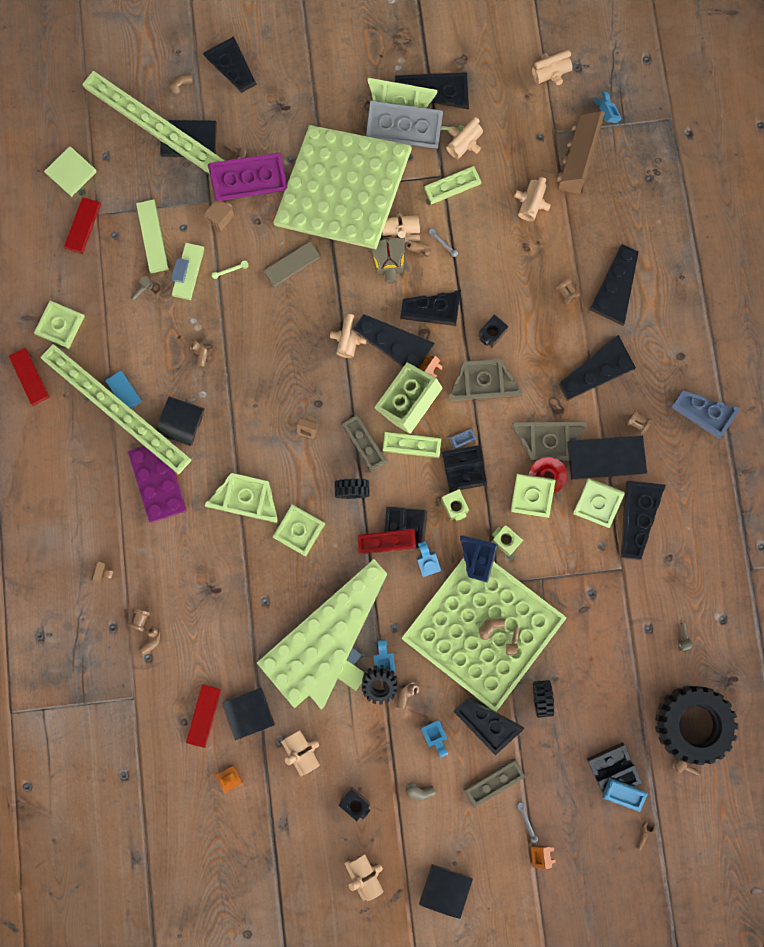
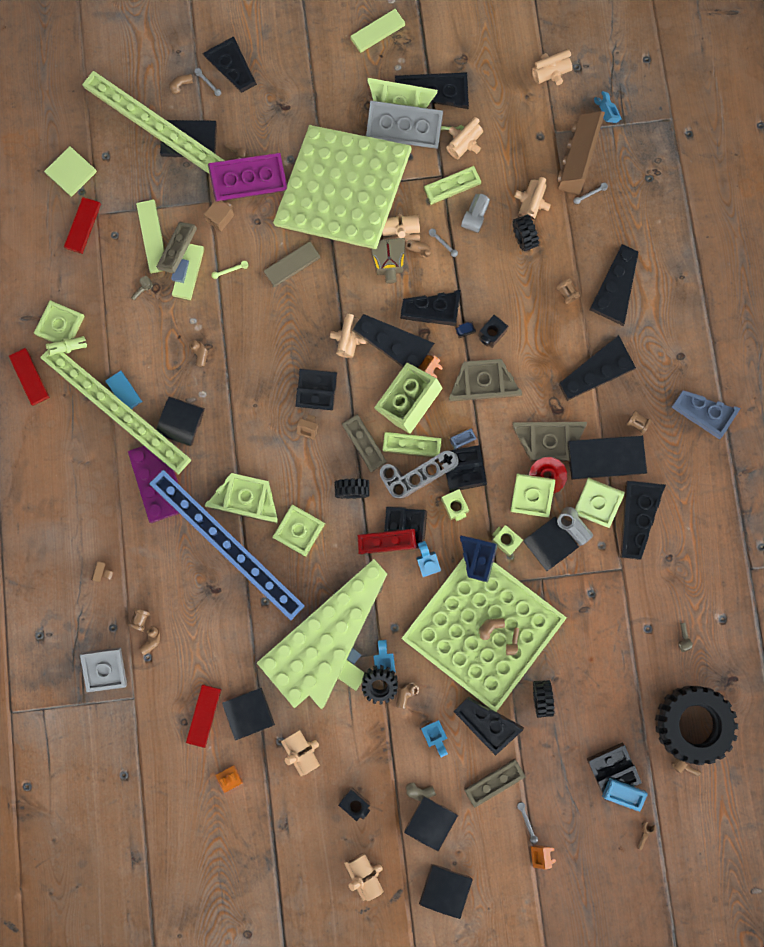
none -> yellowish green pin [46,336,87,356]
none -> light grey hinge [80,647,127,692]
none -> medium blue brick [149,470,305,621]
none -> dark tan tile [156,222,197,273]
none -> light grey hinge [195,68,221,96]
none -> black slope [295,369,338,410]
none -> yellowish green tile [351,9,405,53]
none -> light grey beam [380,451,459,499]
none -> black slope [404,796,458,851]
none -> dark blue piece [455,322,476,338]
none -> light grey piece [461,194,490,233]
none -> black tyre [512,214,539,251]
none -> black slope [523,516,579,571]
none -> light grey piece [557,507,593,546]
none -> light grey hinge [573,183,608,204]

